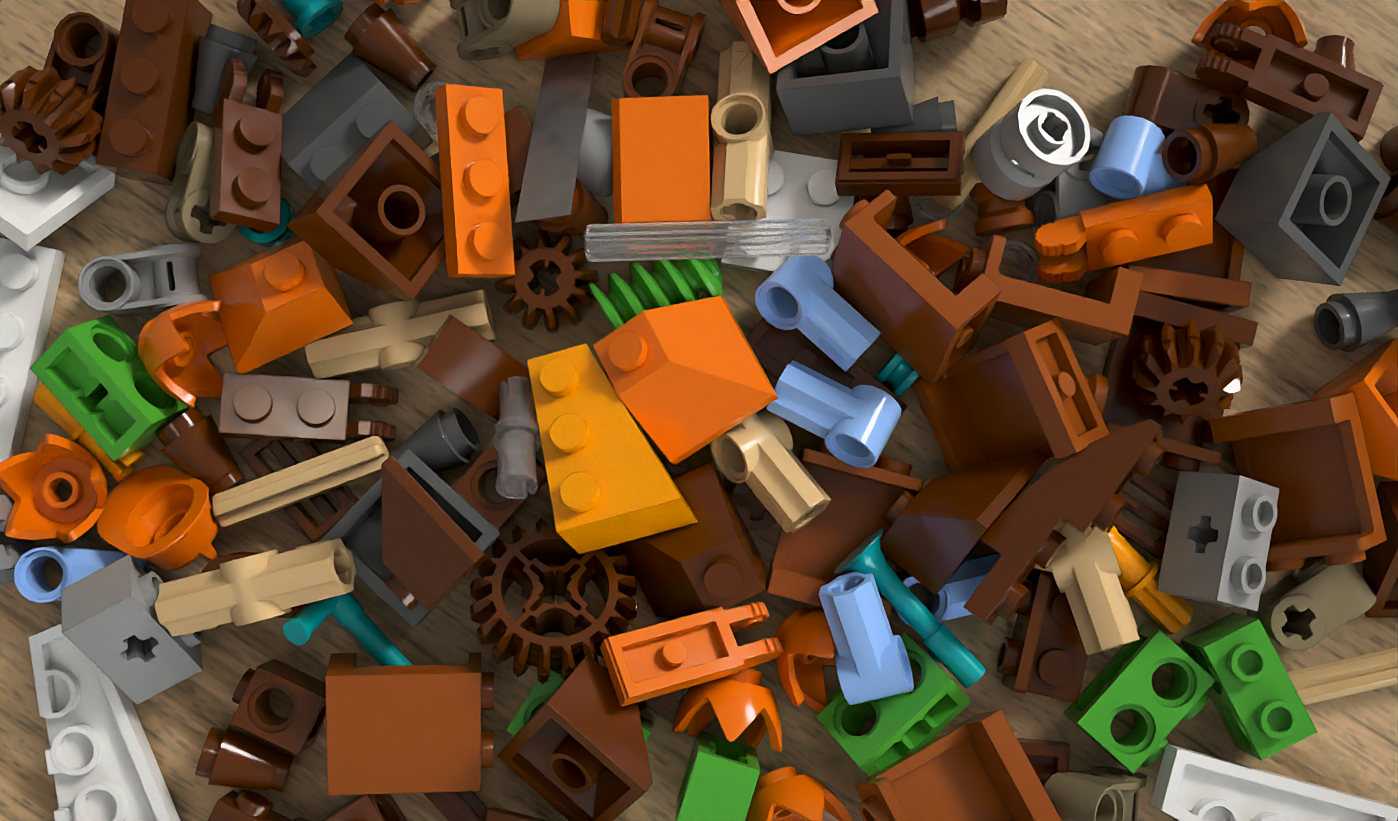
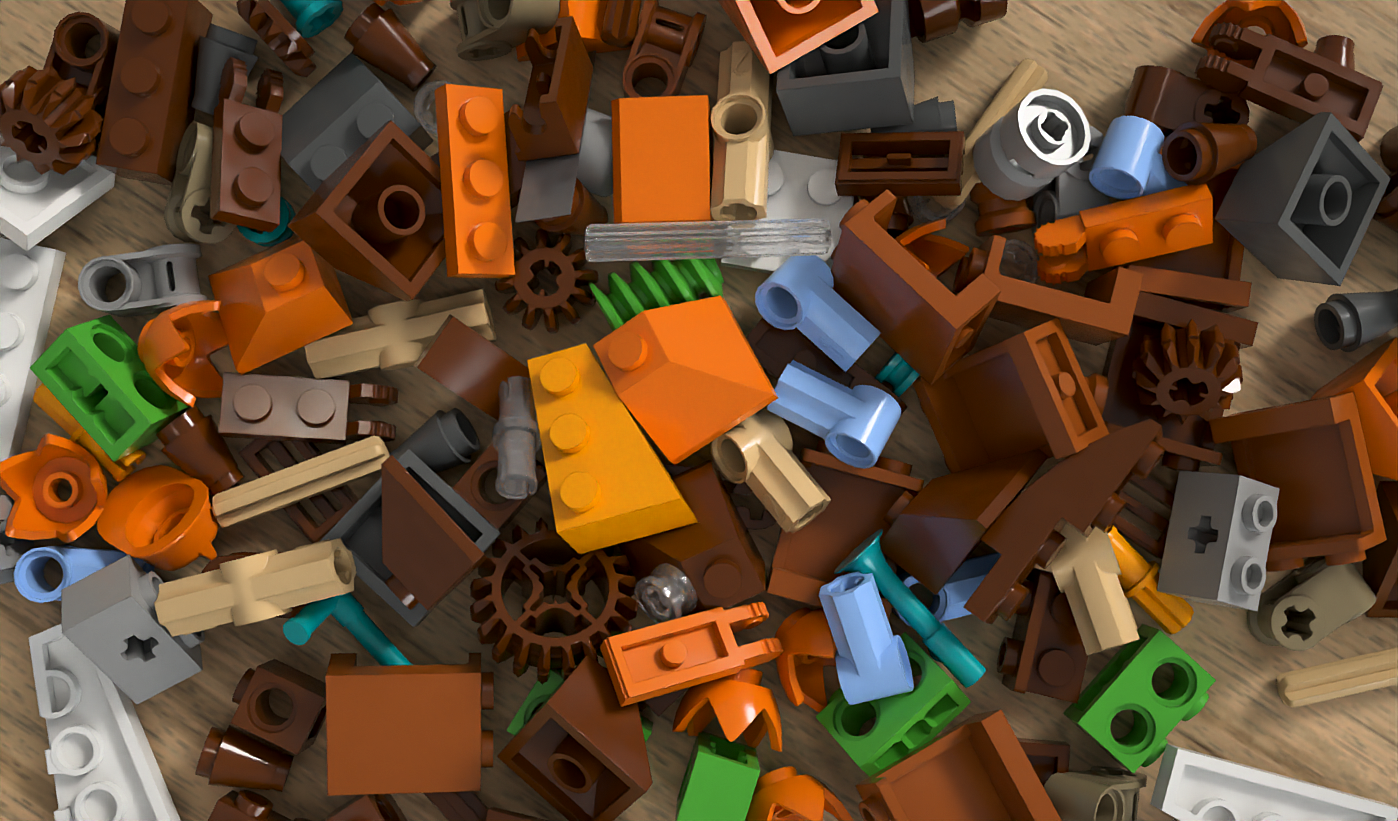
bright green brick [1180,612,1318,761] -> none
none -> reddish brown hinge [508,16,594,162]
none -> clear bush [635,563,698,624]

